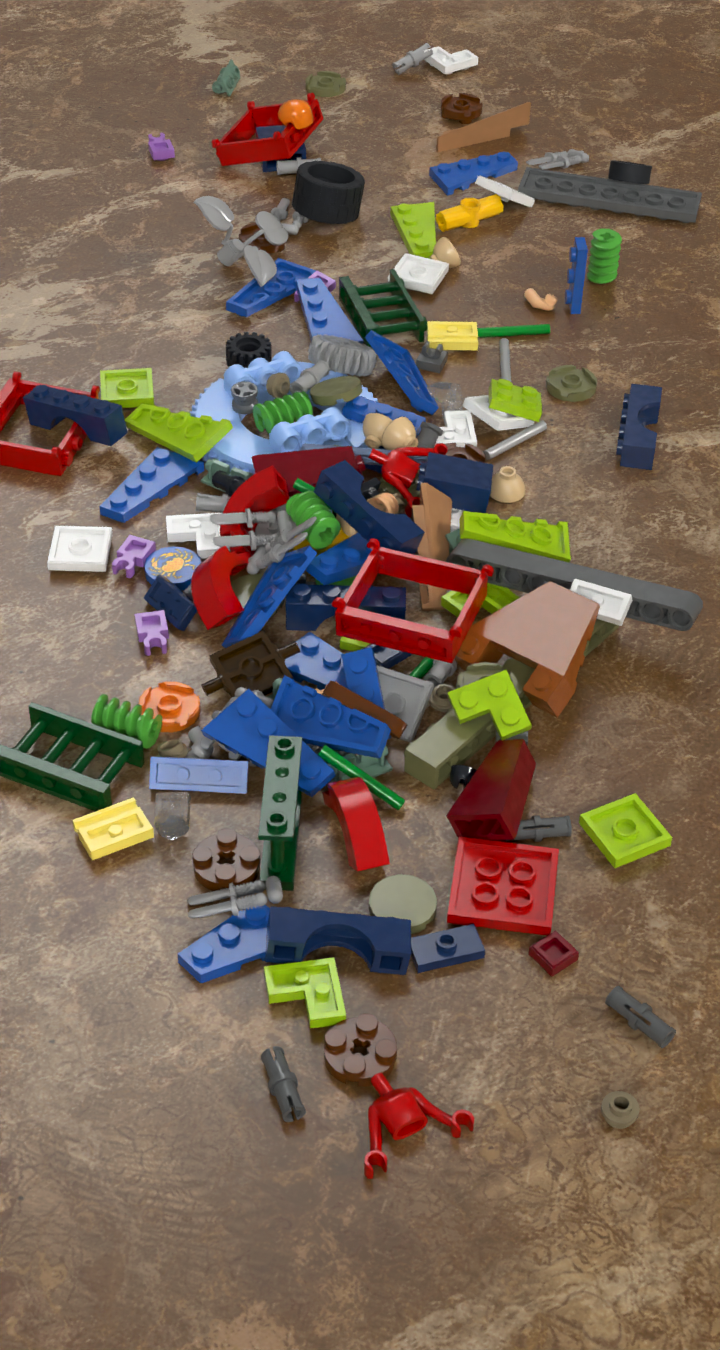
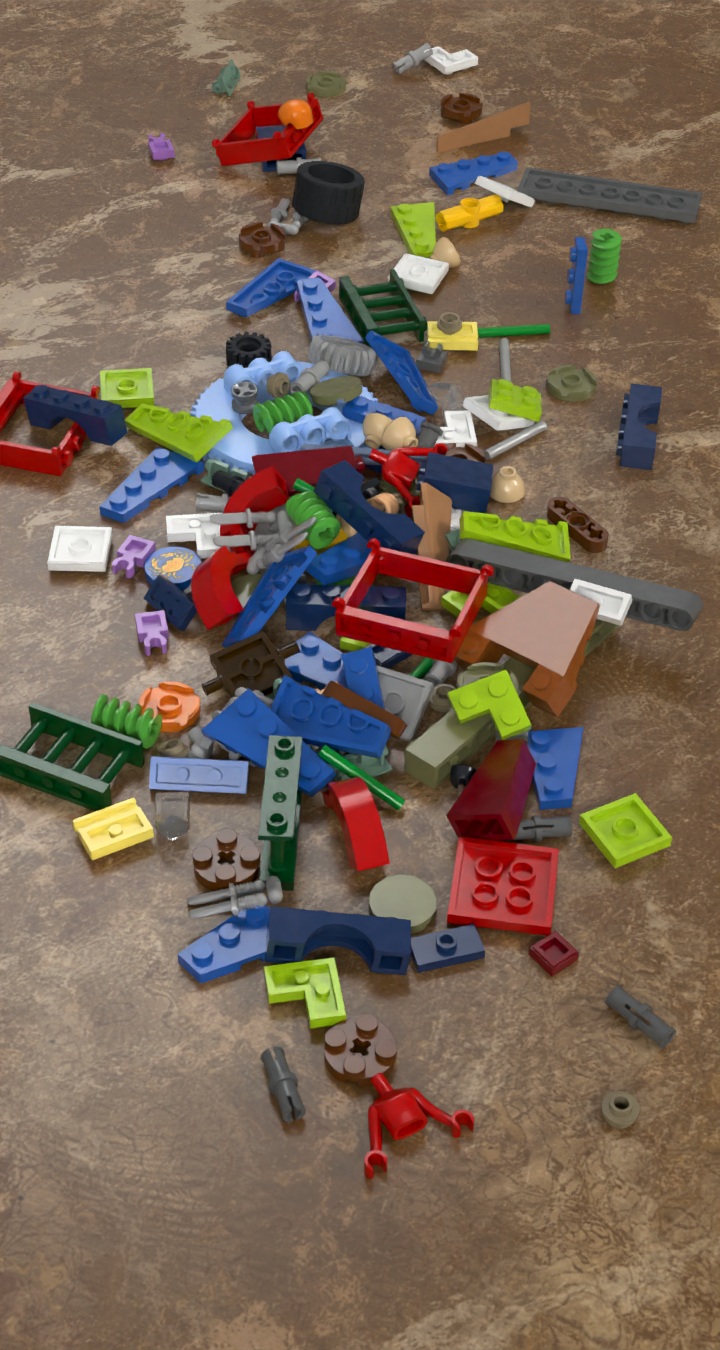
light grey plant [193,196,288,287] -> none
light nougat arm [524,288,558,311] -> none
light grey piece [526,149,589,169] -> none
black tyre [608,160,652,184] -> none
none -> dark tan plate [437,312,462,335]
none -> blue wing [527,727,584,810]
none -> reddish brown beam [547,497,609,553]

